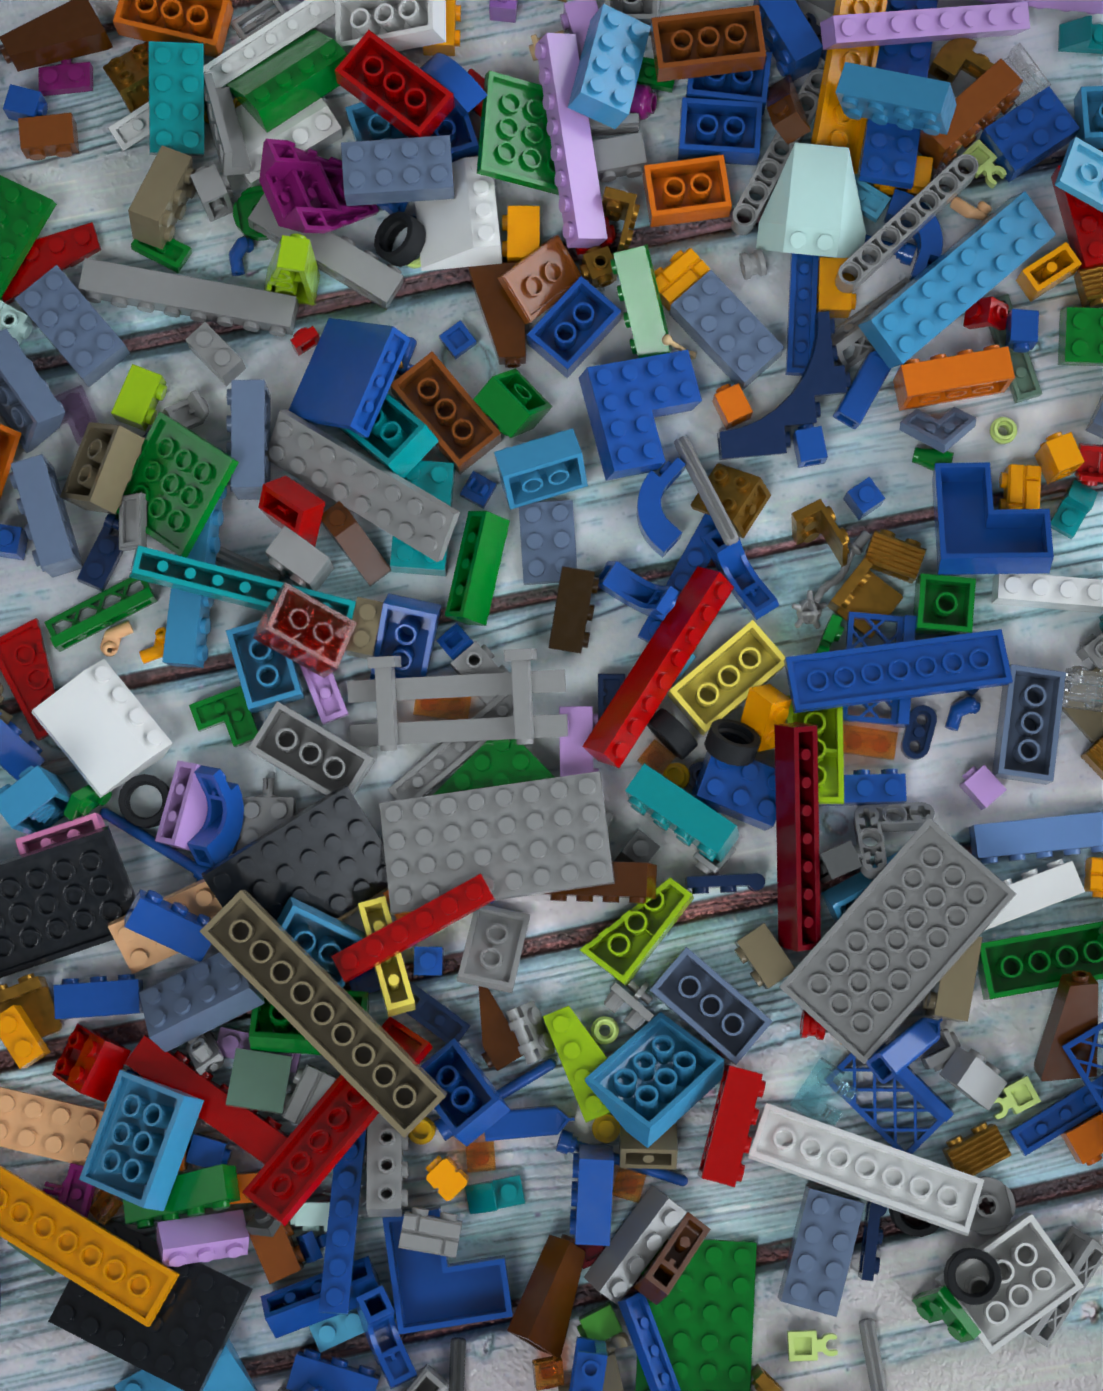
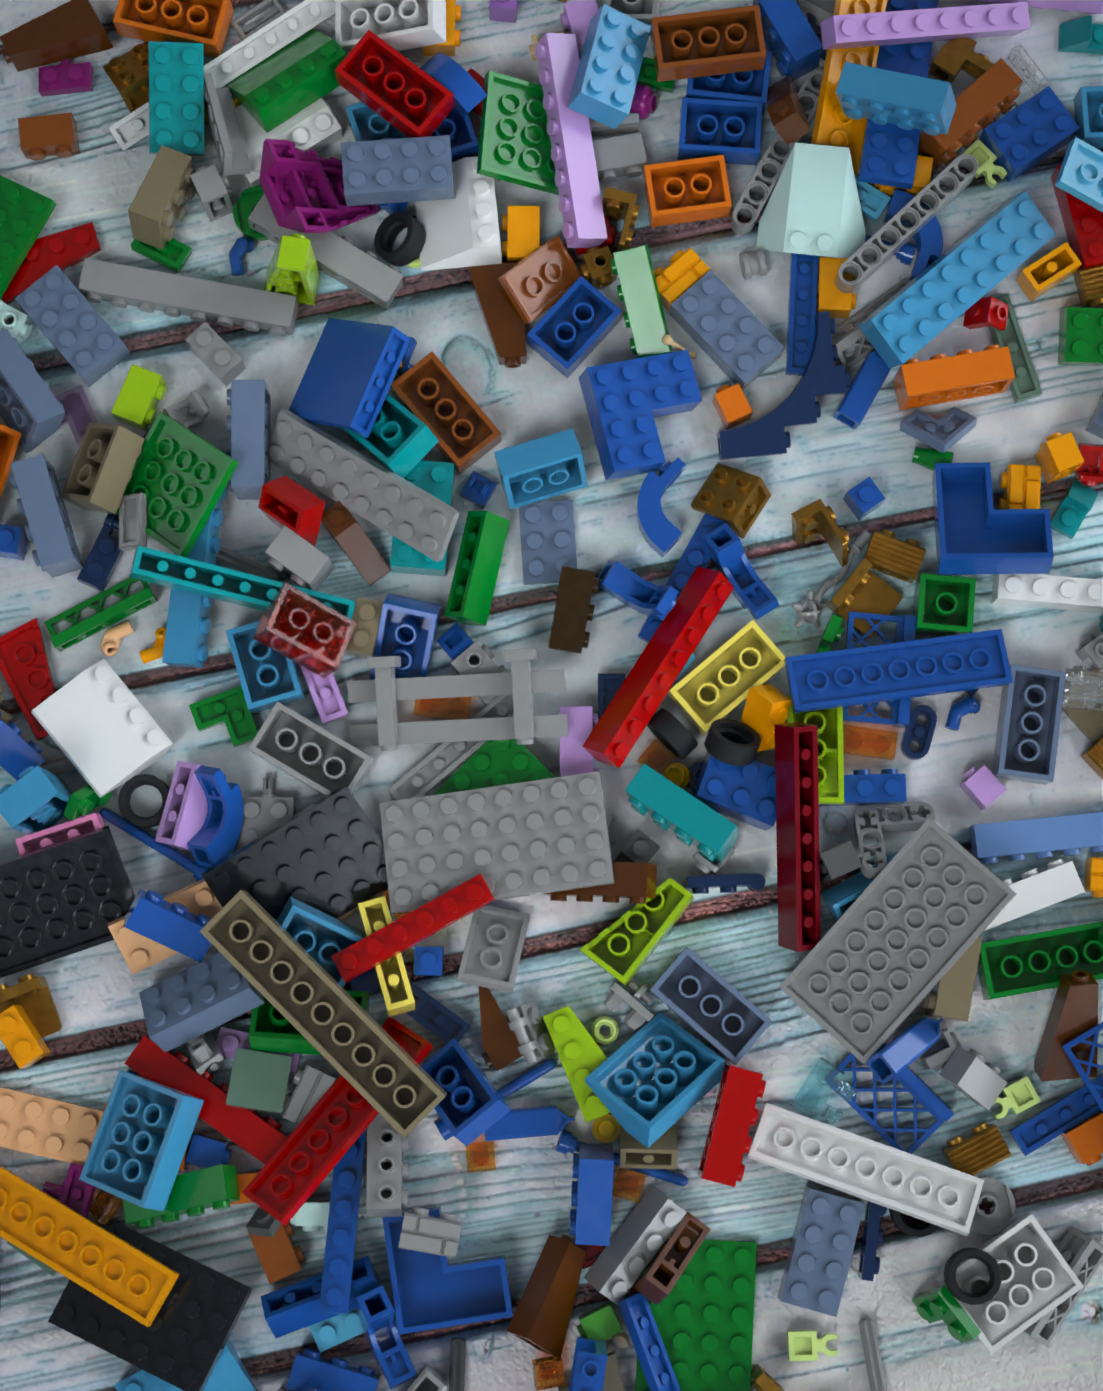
blue brick [3,84,48,121] -> none
red slope [52,1023,131,1103] -> none
blue brick [53,974,143,1019] -> none
lavender brick [156,1209,249,1267] -> none
red plate [290,326,320,356] -> none
blue tile [296,1231,327,1263] -> none
yellow plate [408,1117,435,1145] -> none
light orange brick [425,1155,469,1201] -> none
blue plate [439,320,477,360] -> none
teal slope [465,1175,525,1214] -> none
green brick [473,368,553,438] -> none
light grey axle [674,436,739,546] -> none
dark tan brick [734,923,795,989] -> none
blue brick [792,424,828,468] -> none
red wheel [800,1010,826,1040] -> none
light nougat arm [950,196,992,220] -> none
yellowish green plate [990,417,1017,444] -> none
blue brick [1005,309,1039,353] -> none

